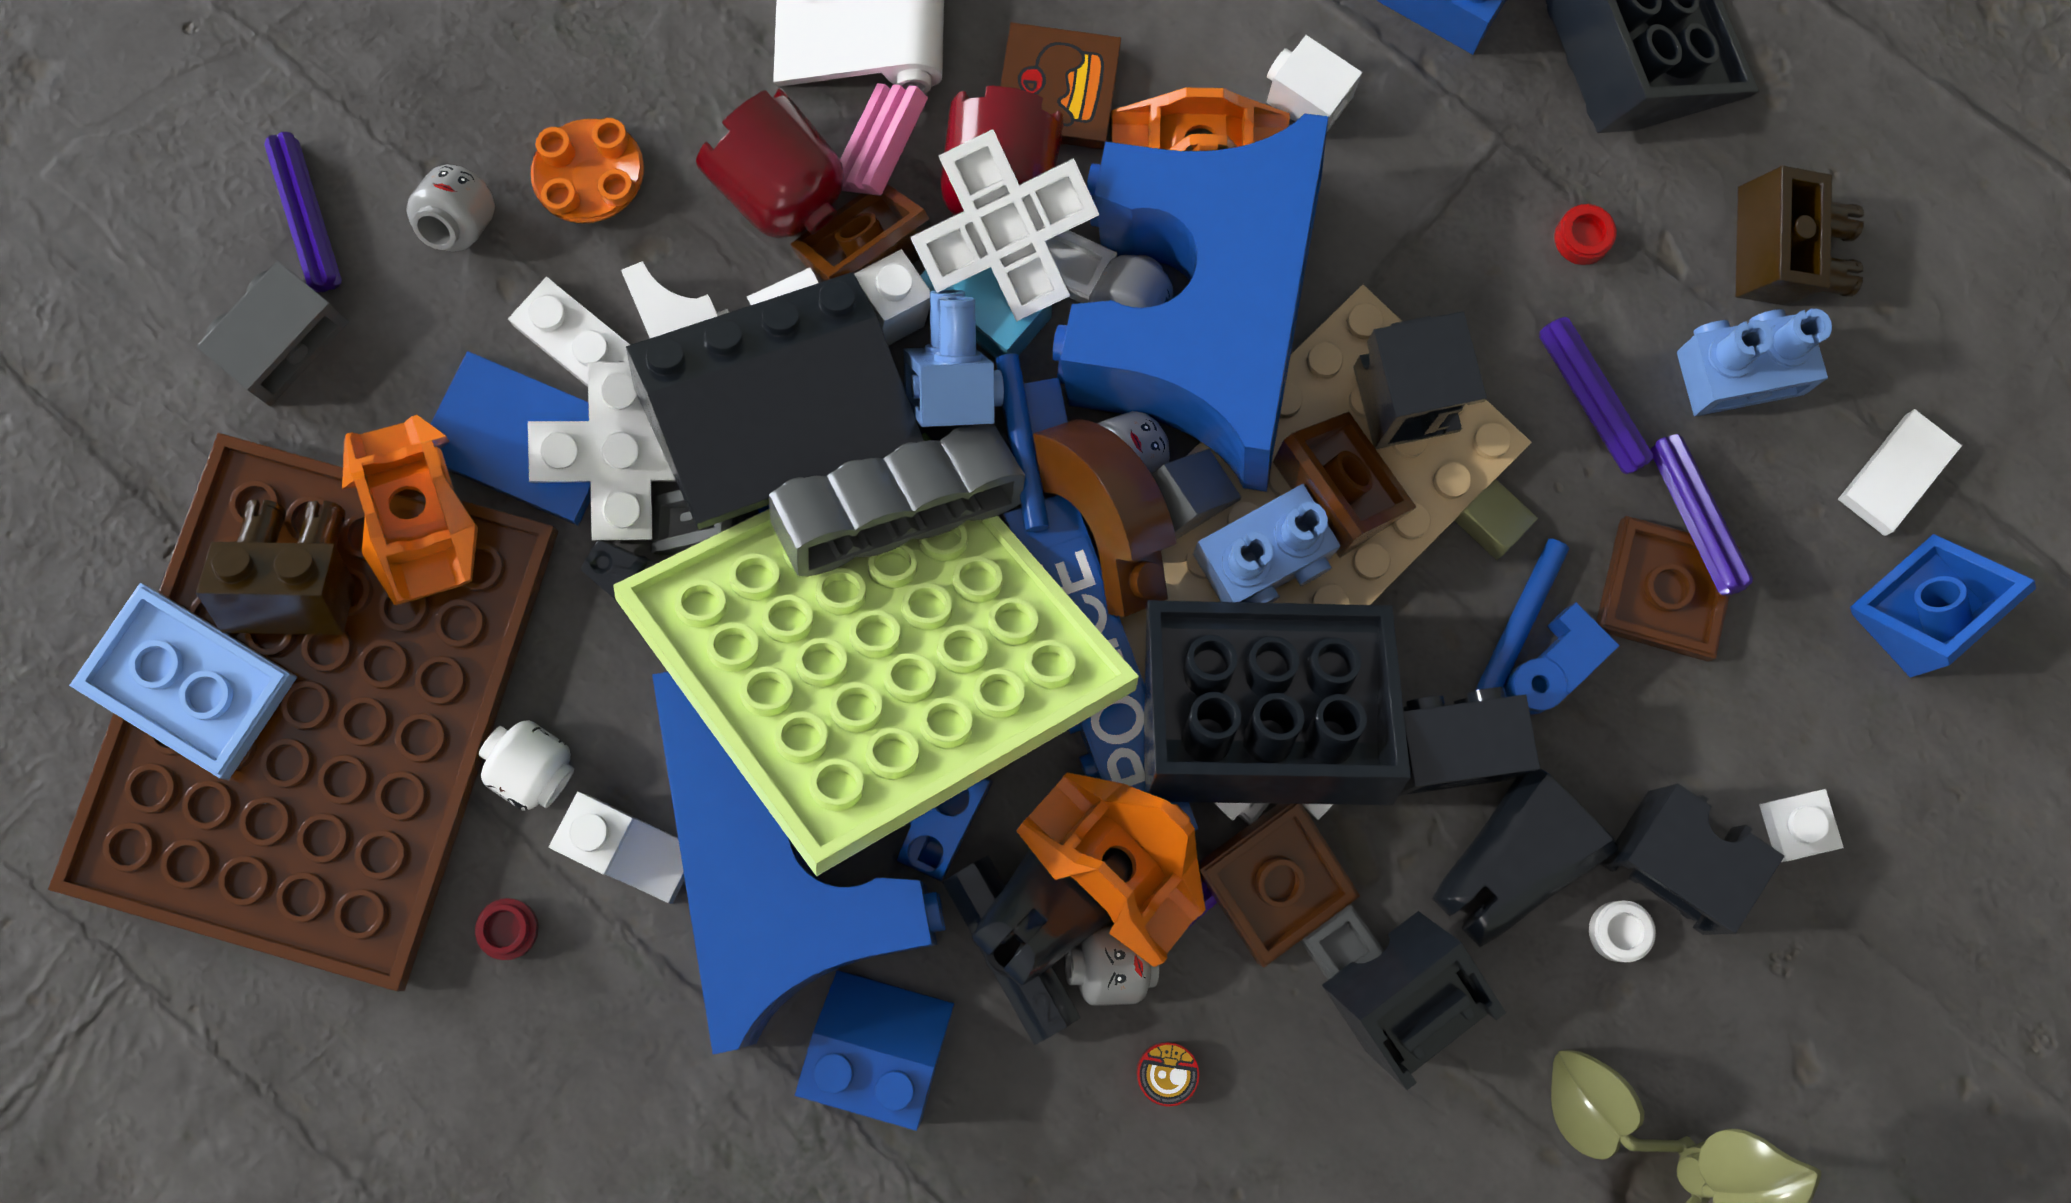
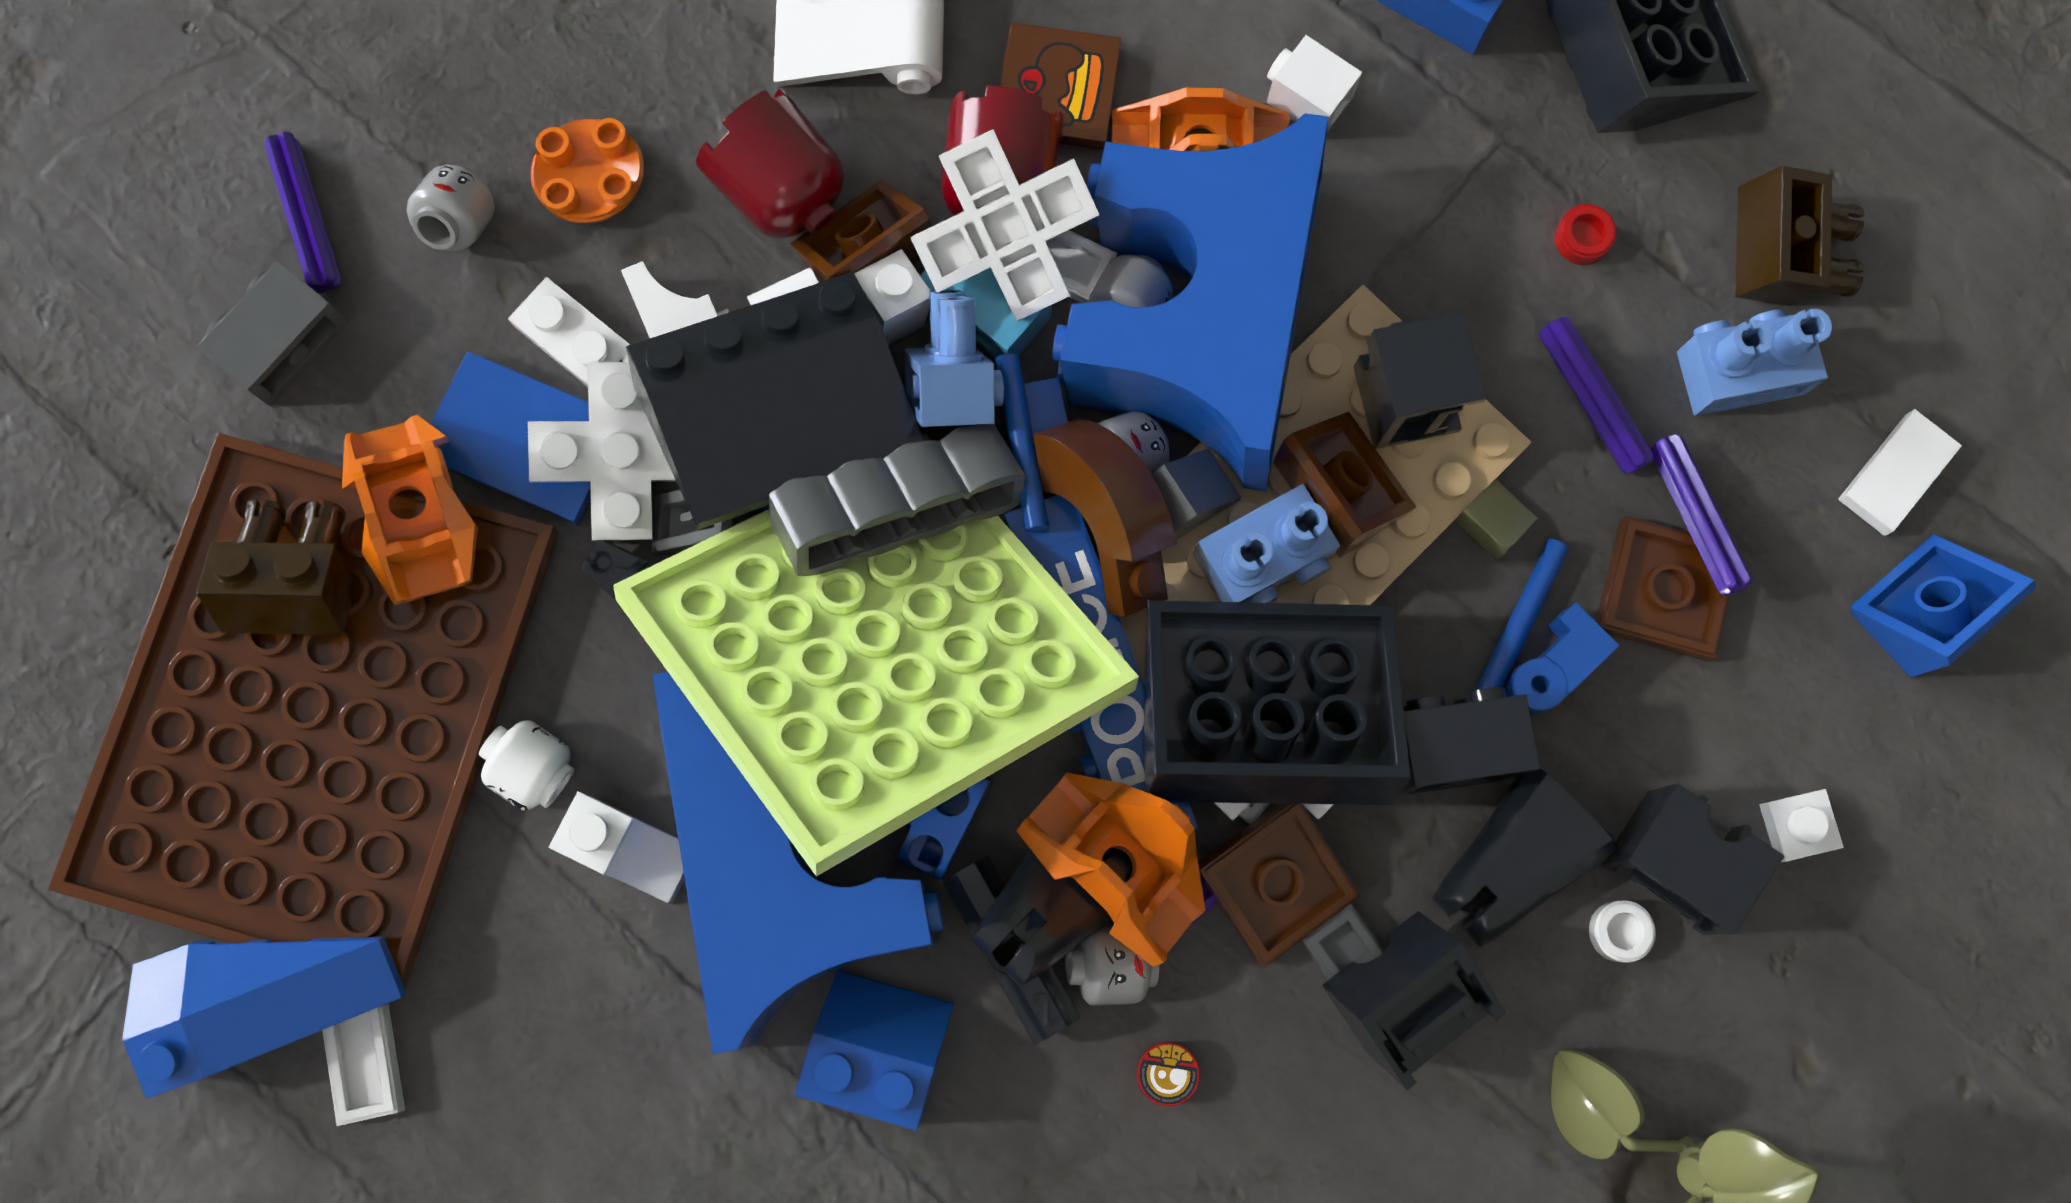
light blue tile [69,583,297,780] -> none
dark red plate [475,898,539,960] -> none
bright pink tile [840,83,928,195] -> none
none -> blue wedge [122,937,406,1099]
none -> white tile [322,1003,405,1126]

